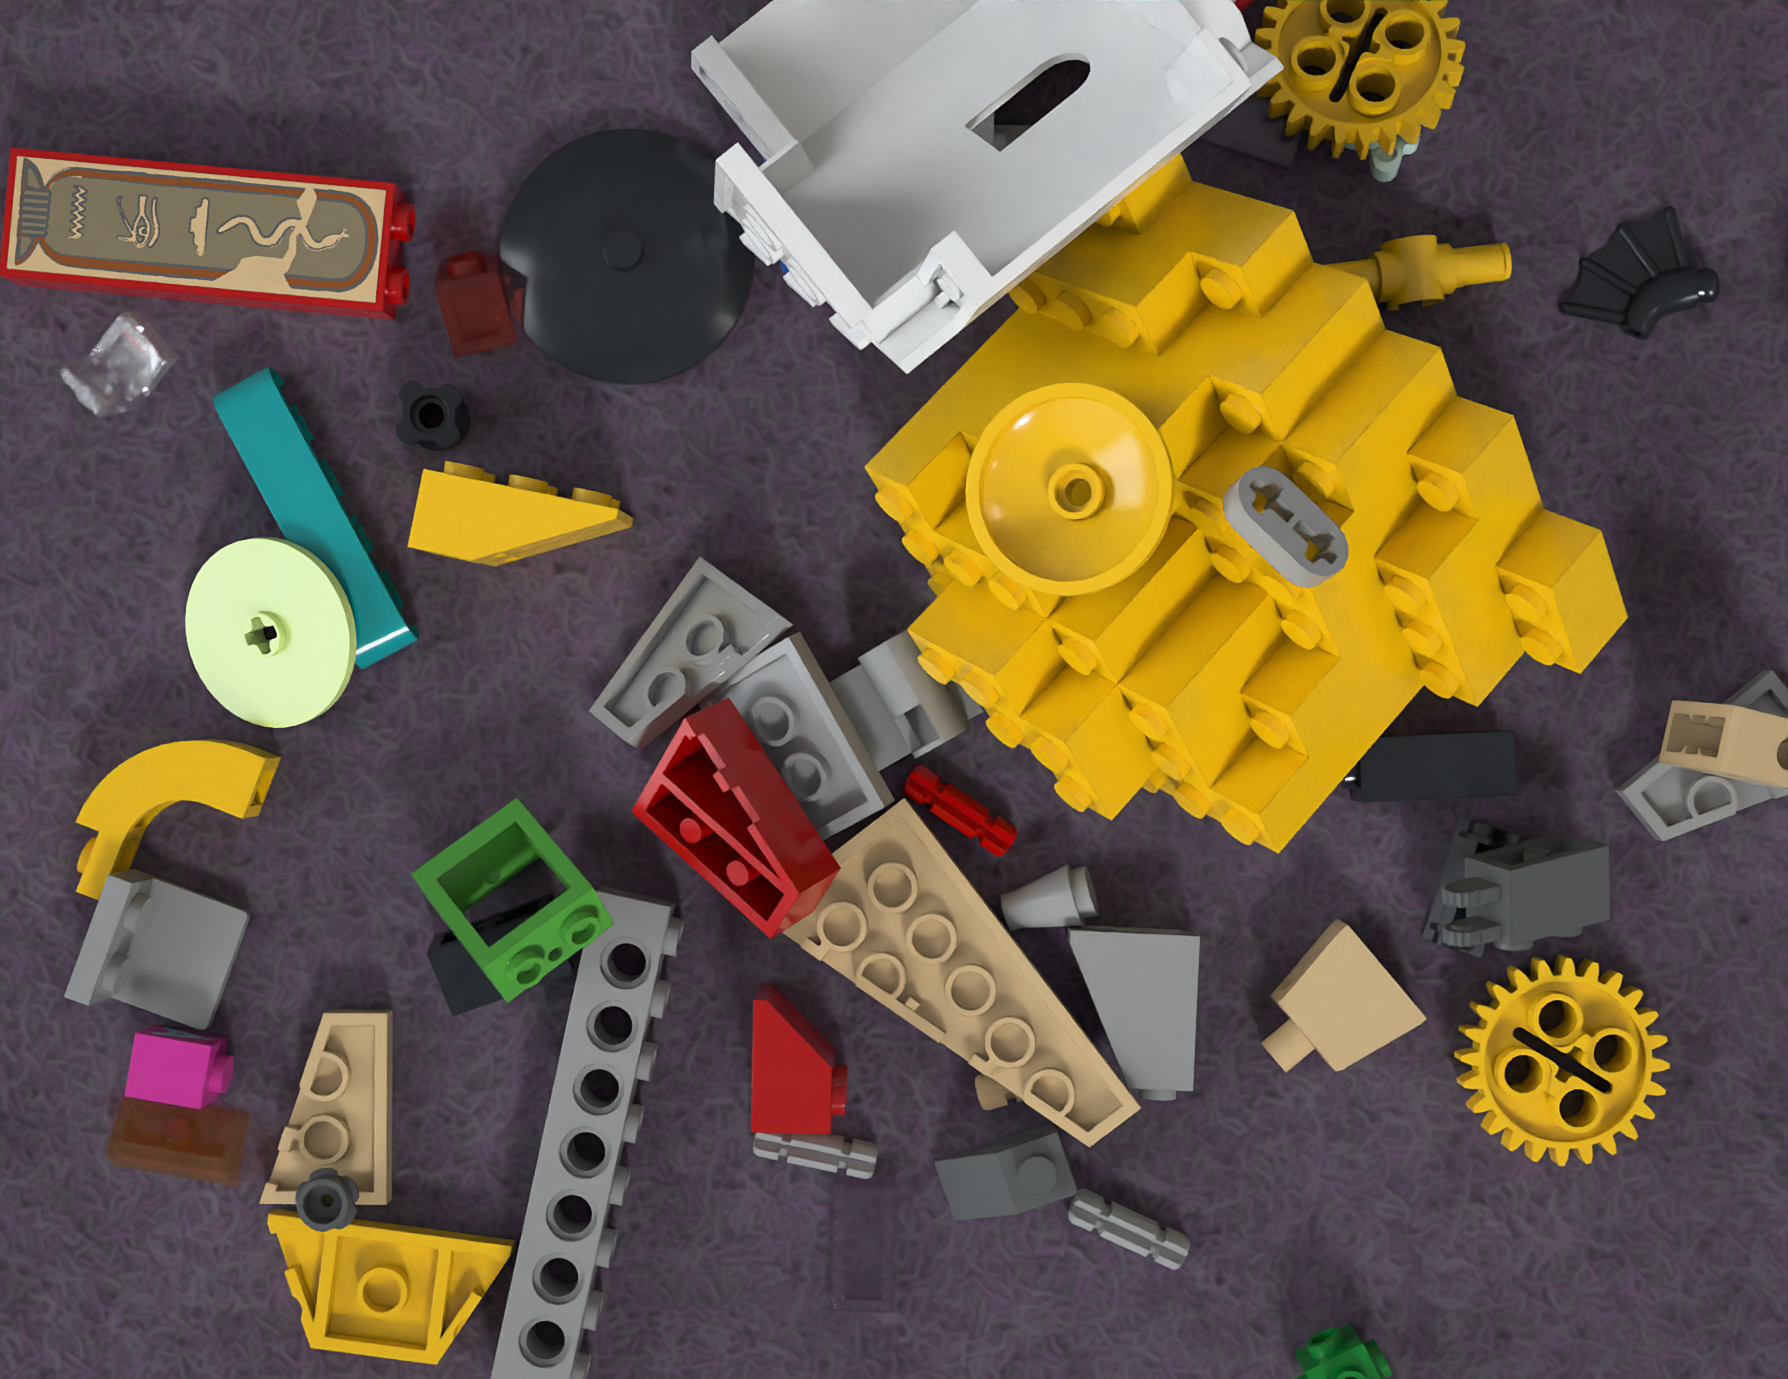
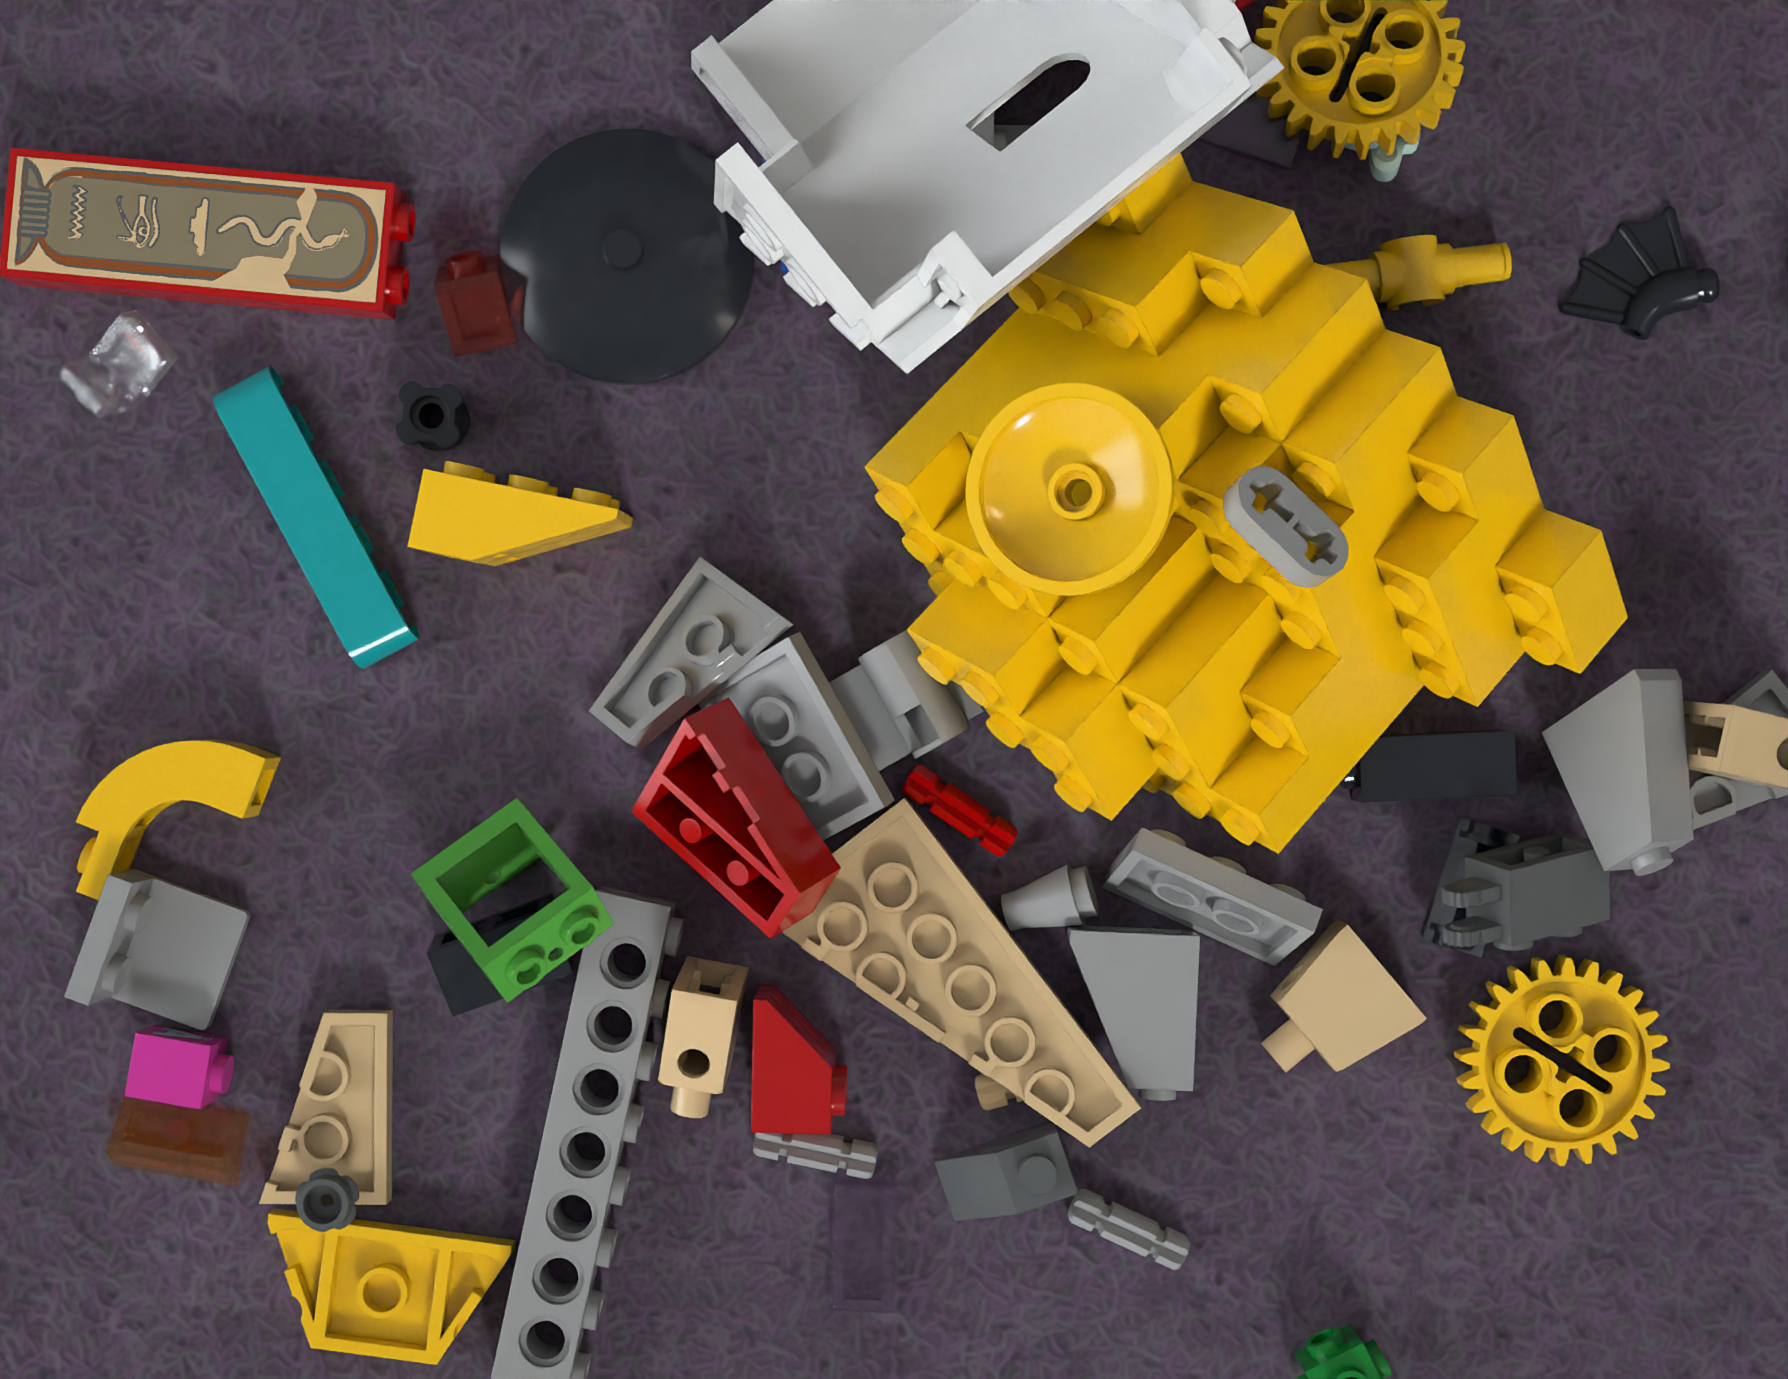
yellowish green piece [185,537,357,728] -> none
none -> tan torso [658,956,749,1118]
none -> light grey plate [1101,828,1323,966]
none -> light grey slope [1542,669,1694,876]

